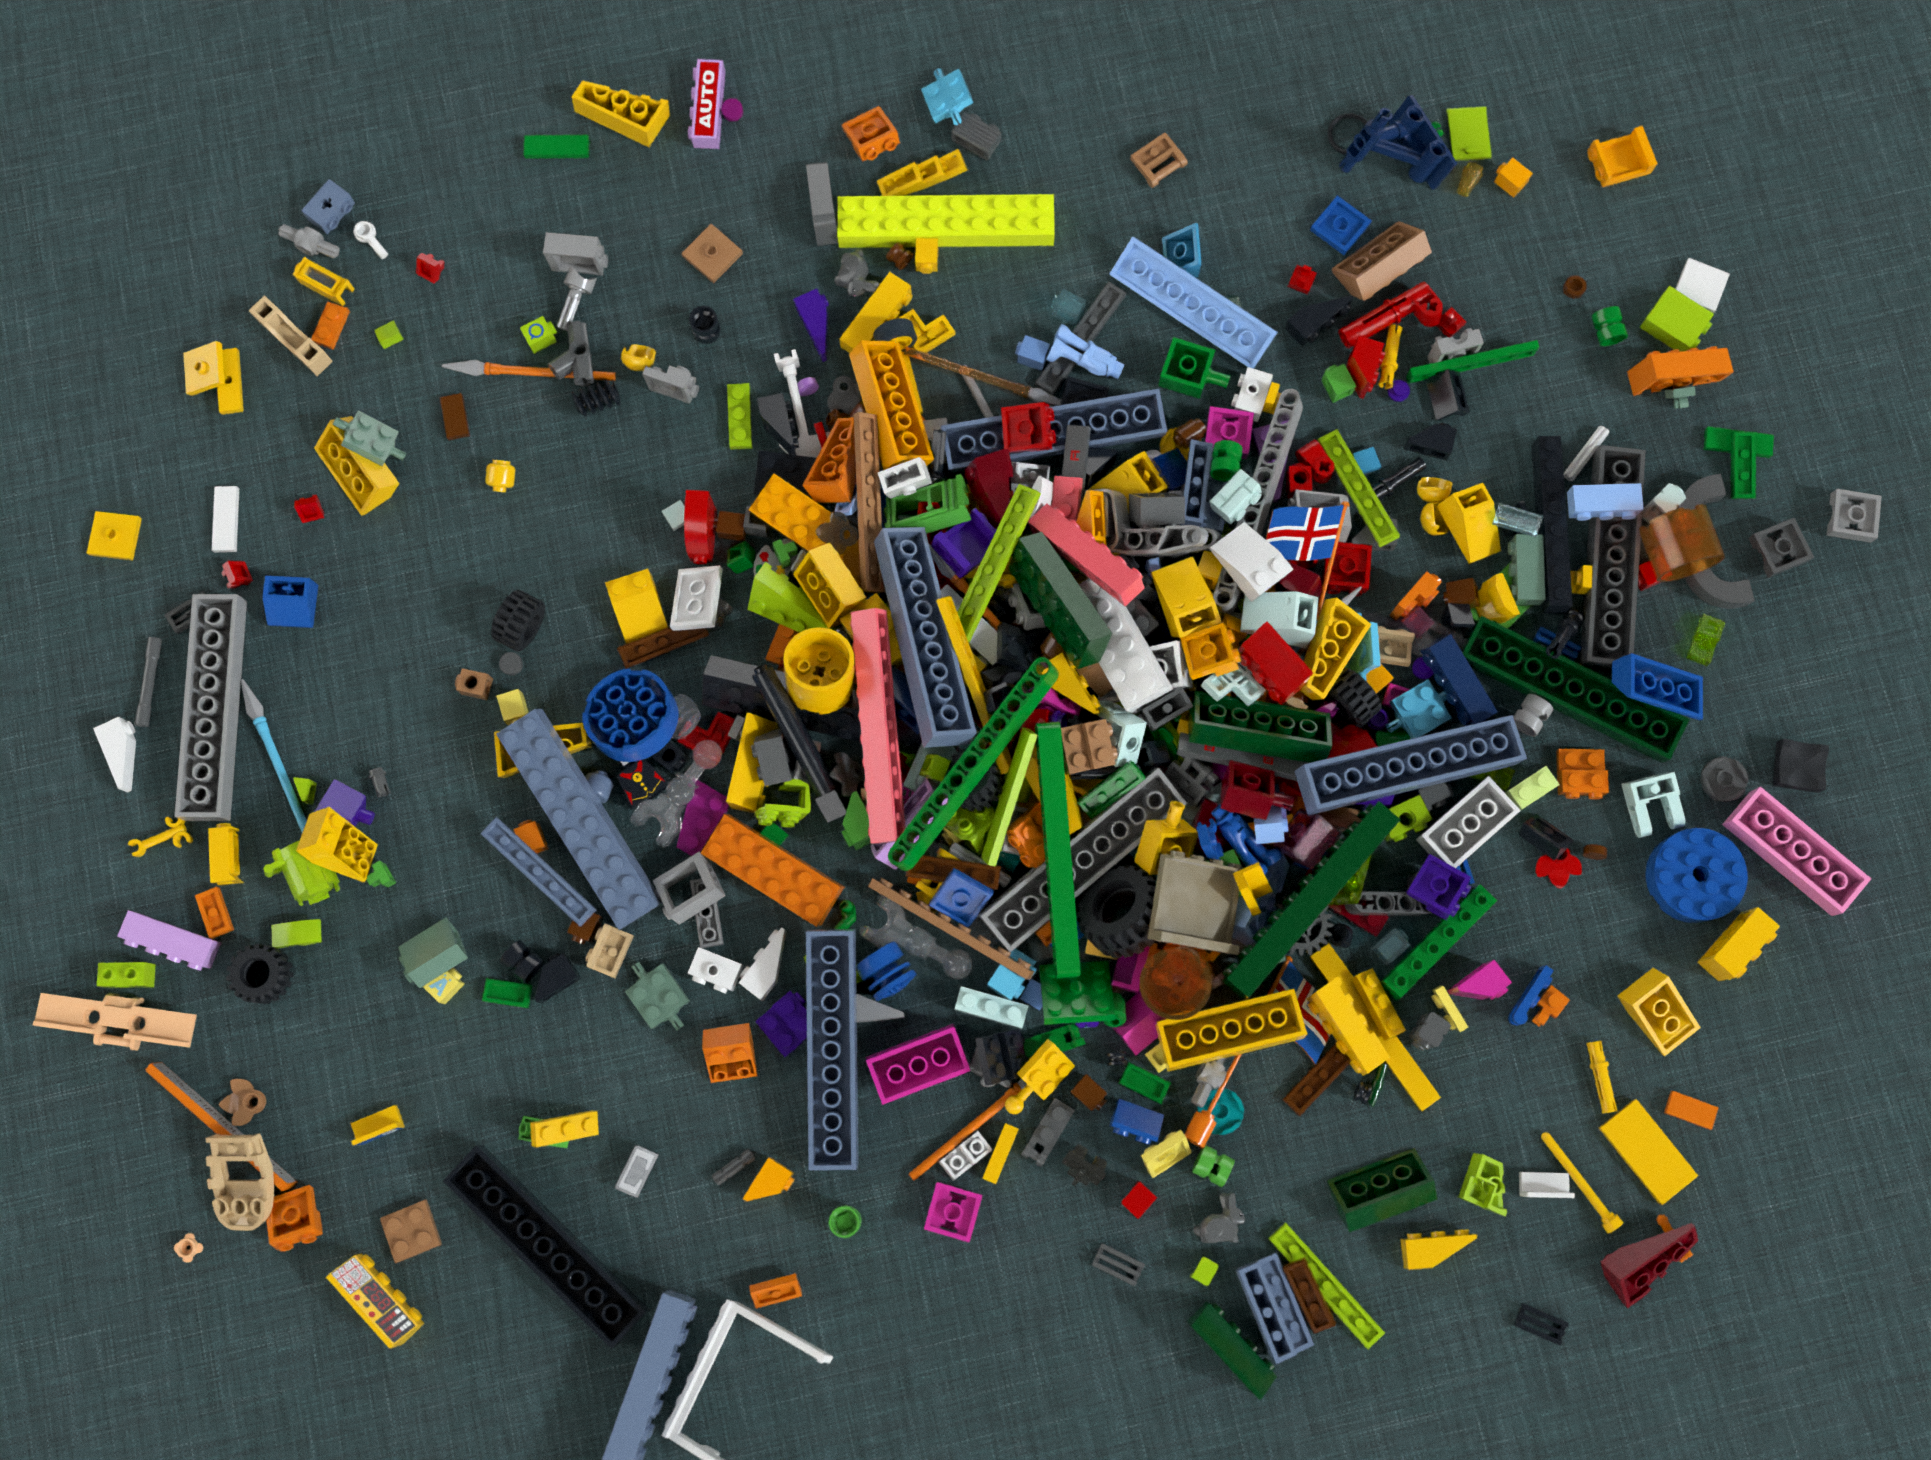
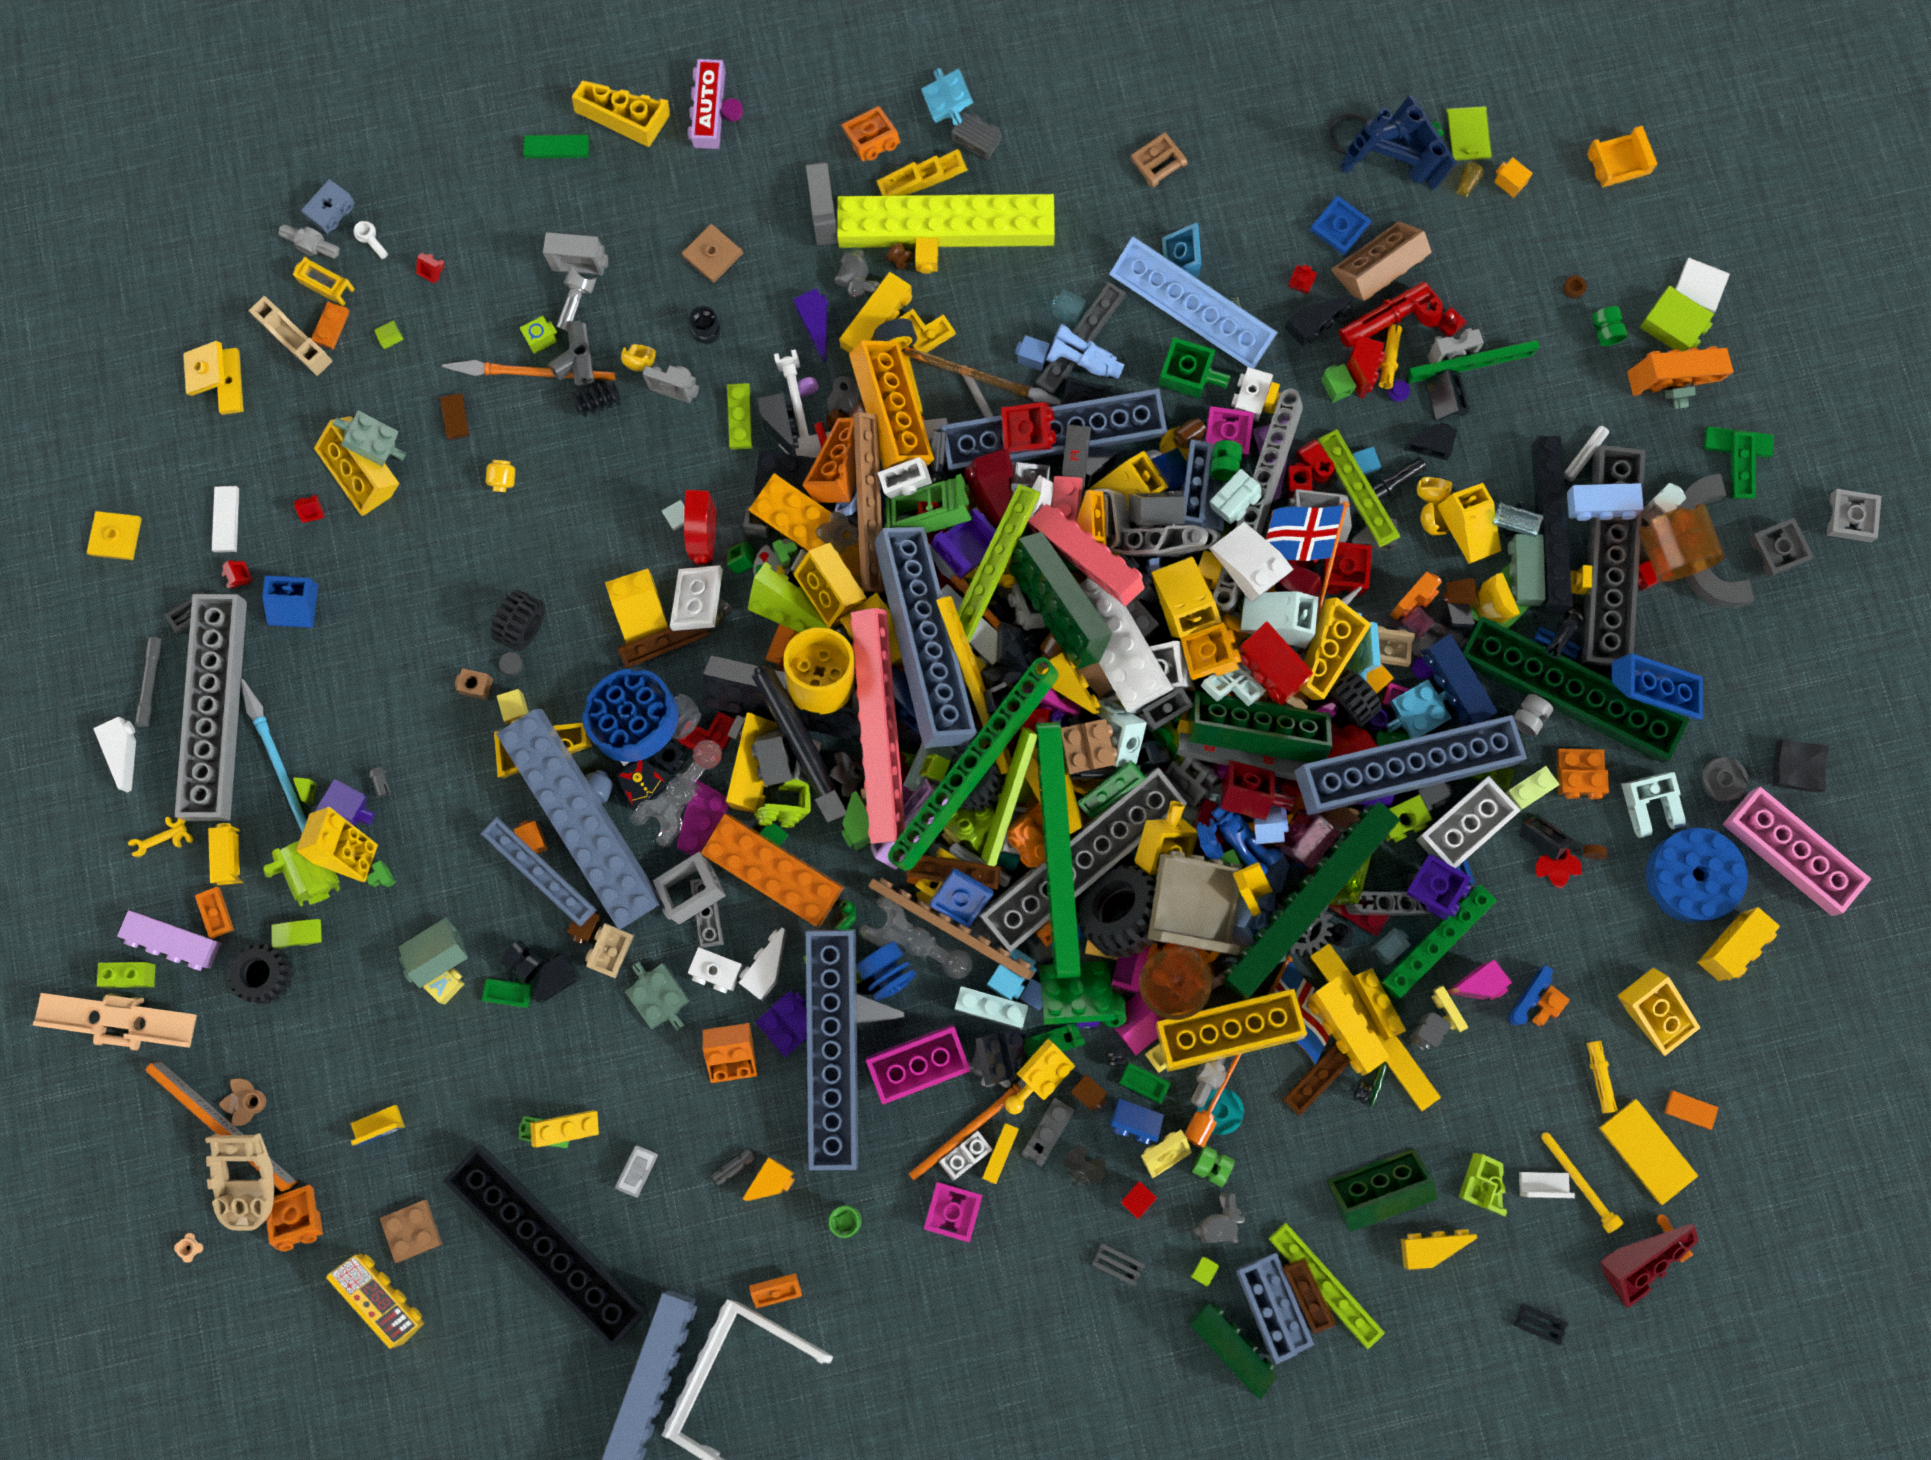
reddish brown brick [714,511,746,541] -> none
clear neon green slope [1686,614,1725,666] -> none

